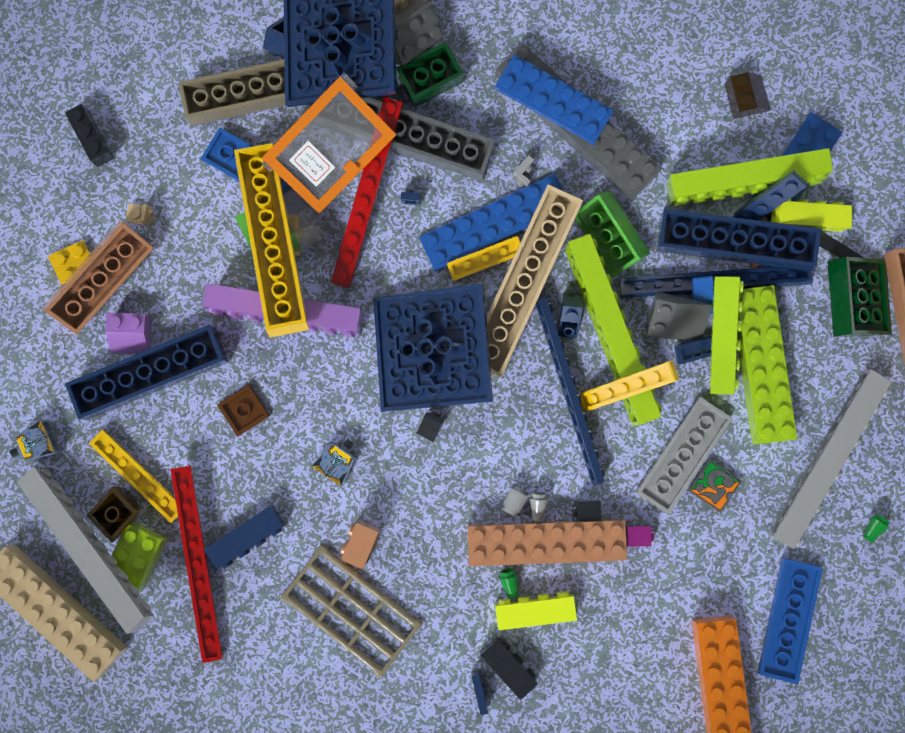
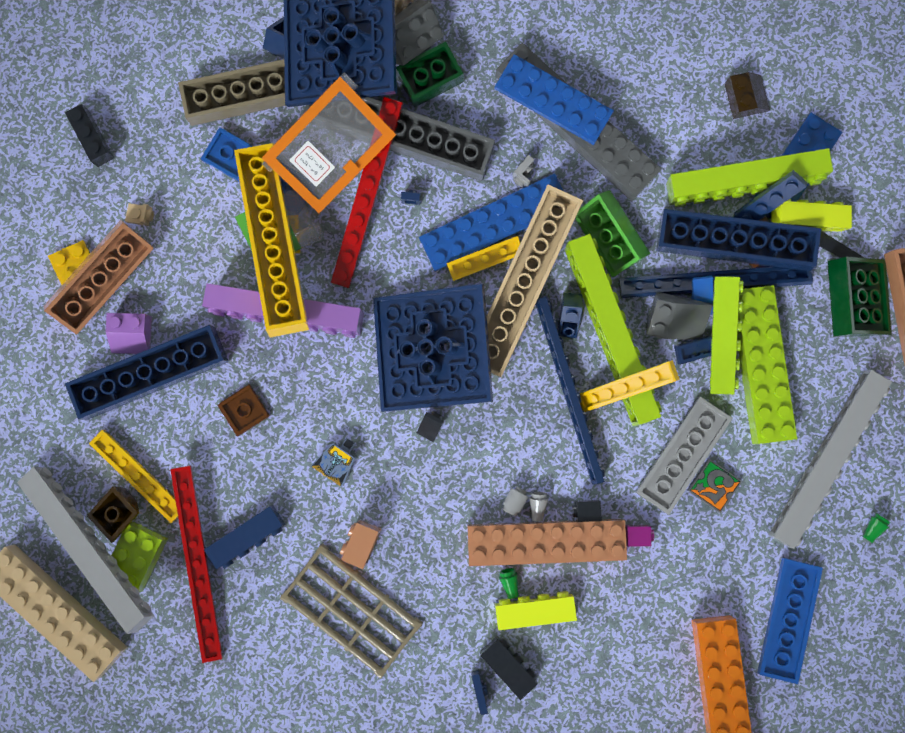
torso [10,419,62,462] -> none

